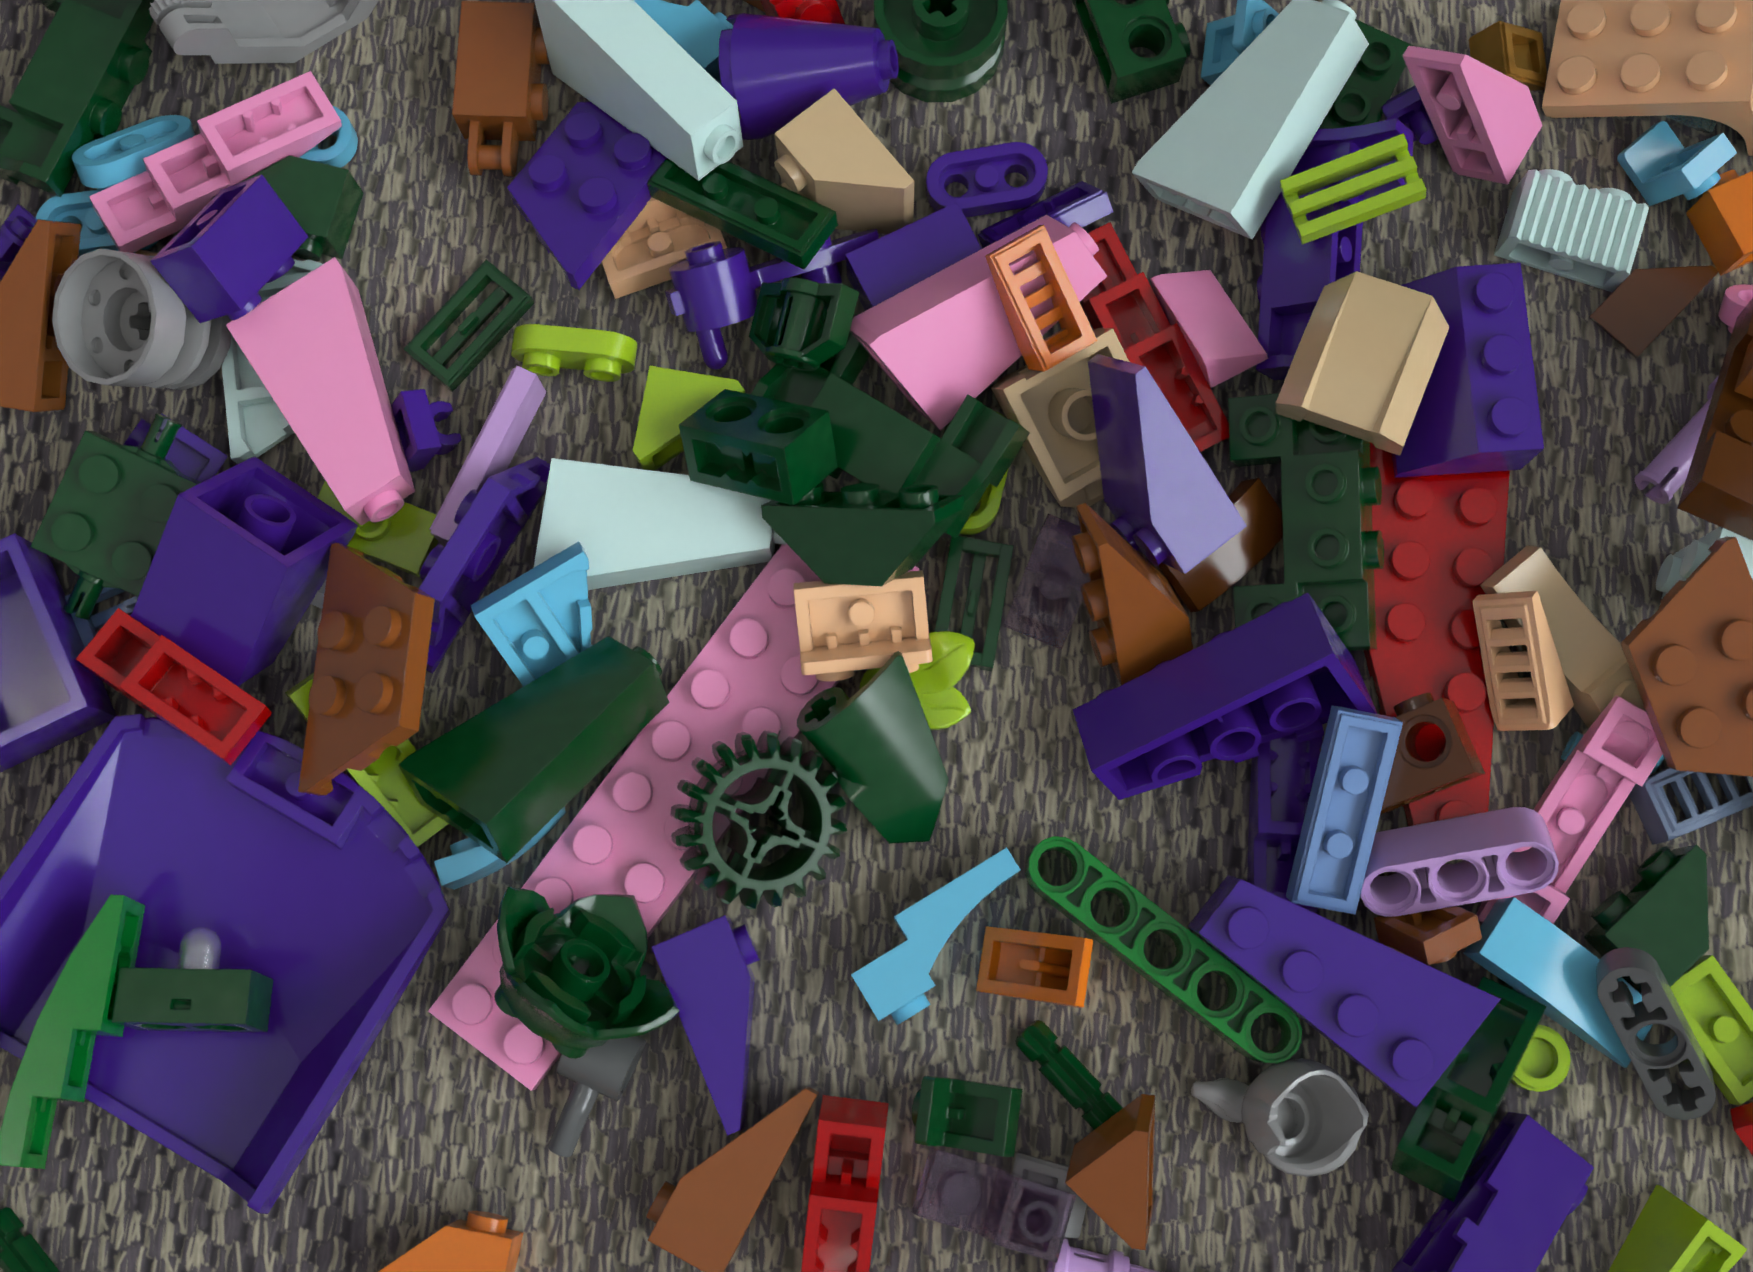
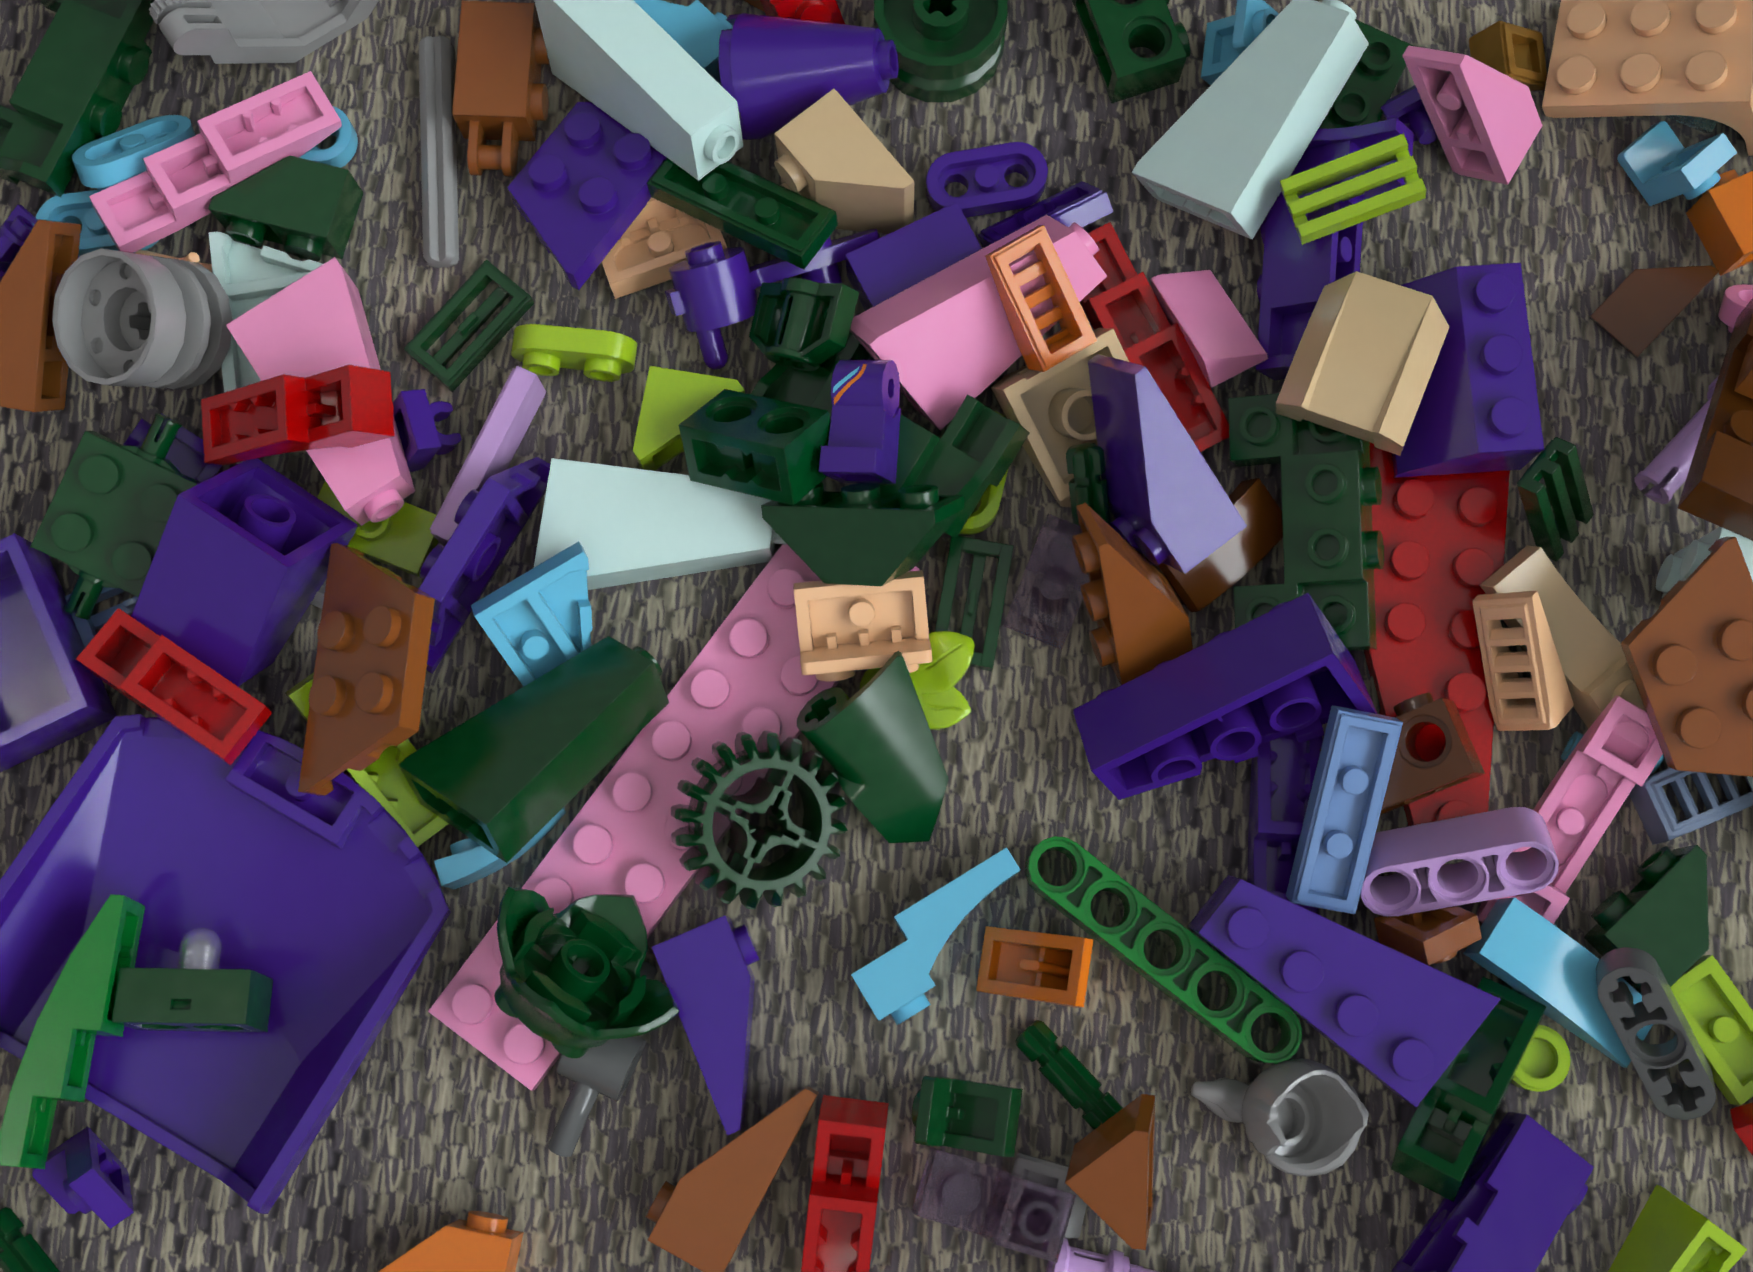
dark purple brick [150,174,308,323] -> none
light aqua brick [1494,169,1649,292] -> none
none -> dark purple bracket [32,1126,134,1229]
none -> red slope [201,365,394,465]
none -> light grey axle [418,35,459,268]
none -> dark purple leg [819,360,901,484]
none -> dark green axle [1066,442,1111,533]
none -> dark green tile [1517,437,1594,562]

